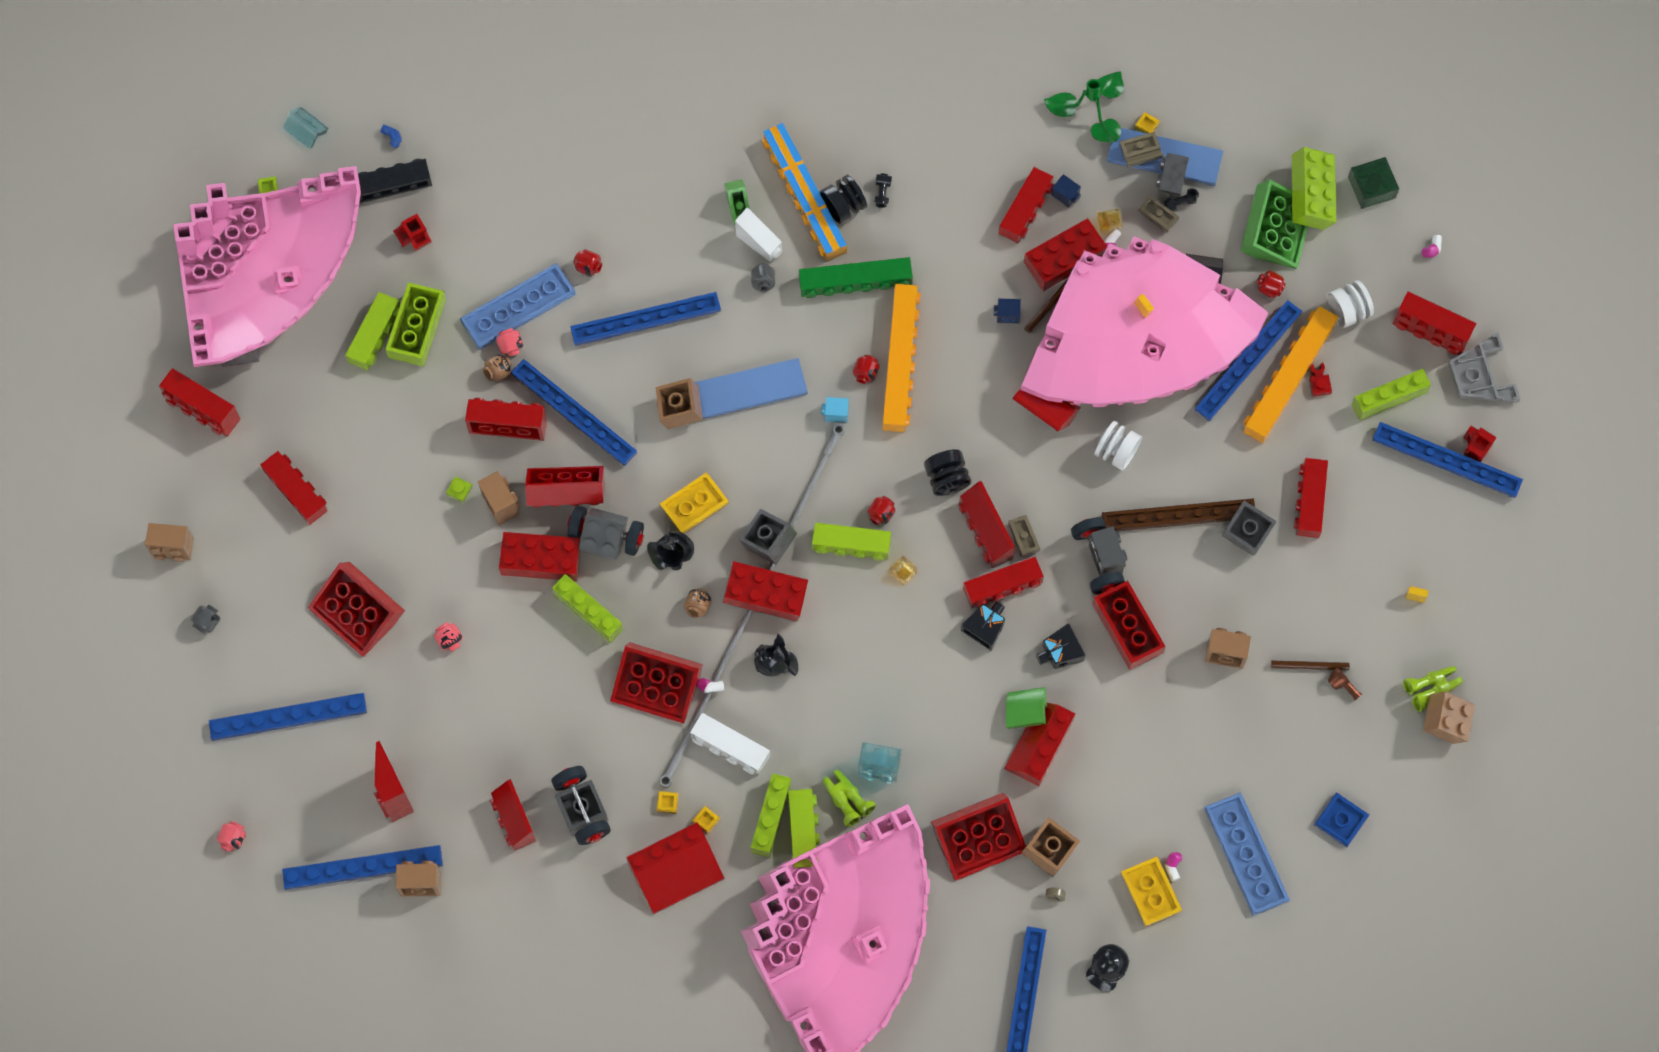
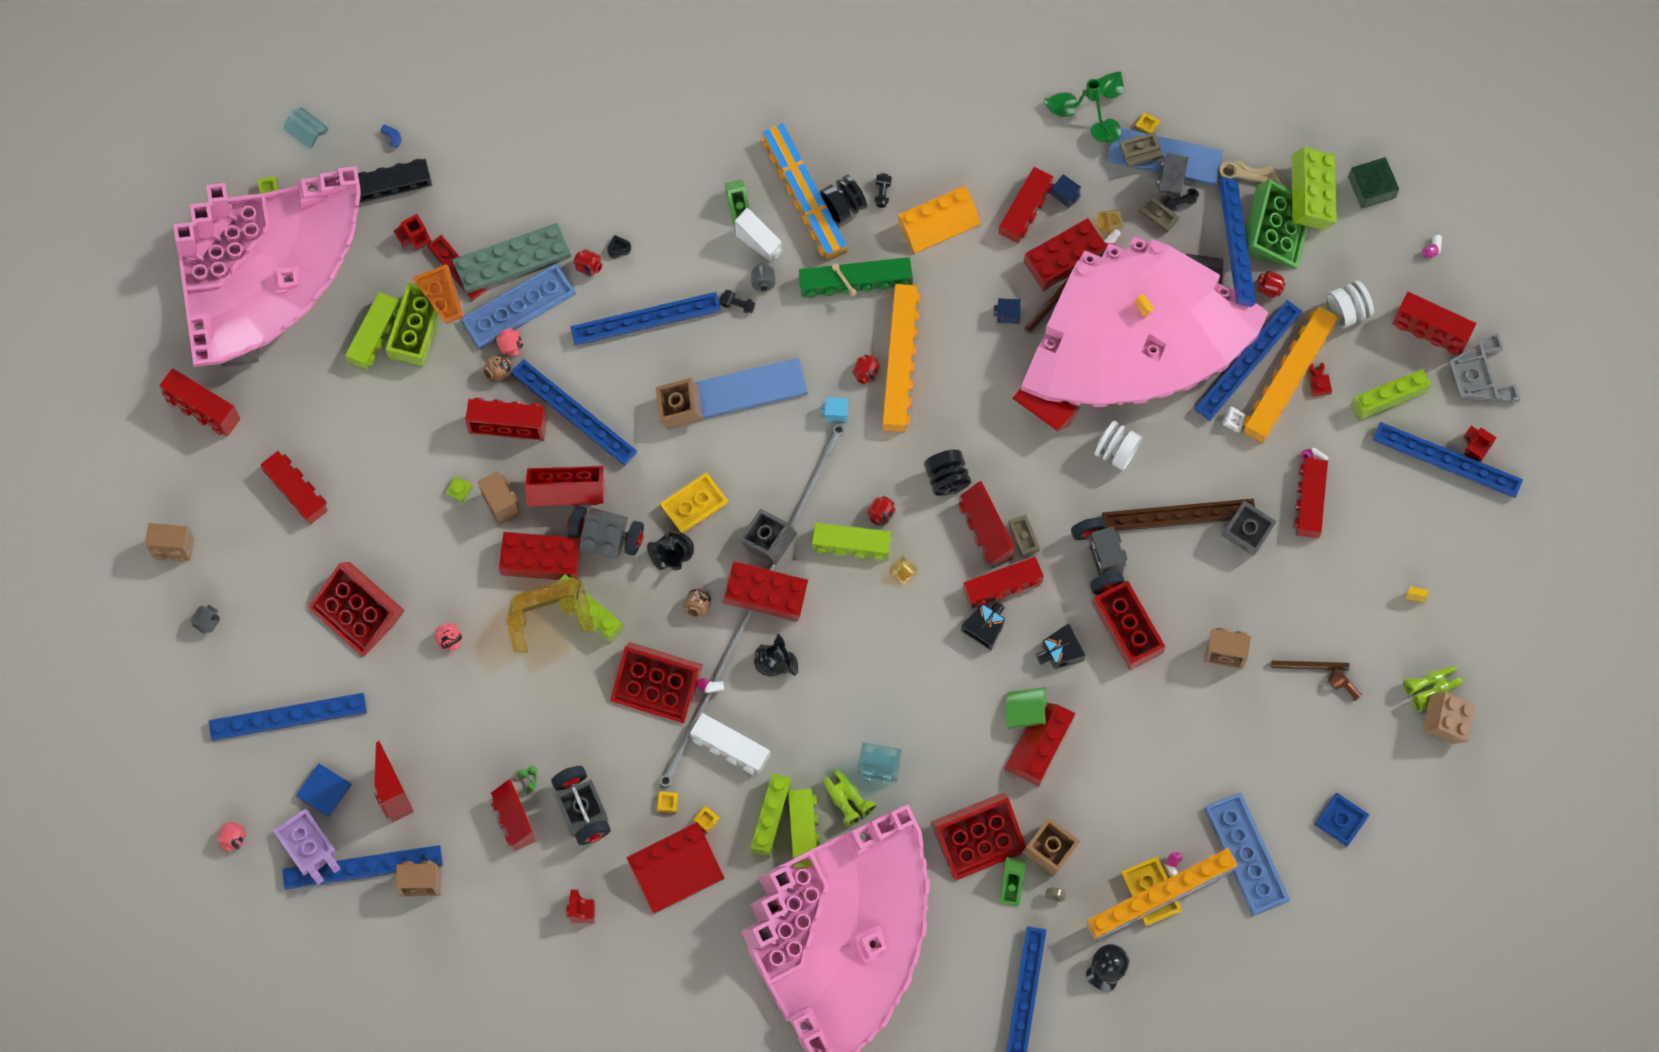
none -> lavender tile [273,808,341,885]
none -> blue tile [296,763,352,817]
none -> orange wing [412,264,464,324]
none -> red tile [427,235,487,301]
none -> sand green plate [452,223,571,294]
none -> clear yellow windscreen [506,577,596,653]
none -> bright green piece [518,766,538,794]
none -> red brick [566,889,595,923]
none -> black tile [607,235,632,258]
none -> black bar [720,290,756,314]
none -> tan hinge [832,263,856,296]
none -> light orange slope [898,185,981,254]
none -> bright green slope [1000,857,1026,906]
none -> light orange brick [1086,848,1238,942]
none -> tan piece [1218,161,1287,188]
none -> blue plate [1218,176,1256,307]
none -> white tile [1222,406,1247,433]
none -> arm [1300,448,1329,461]

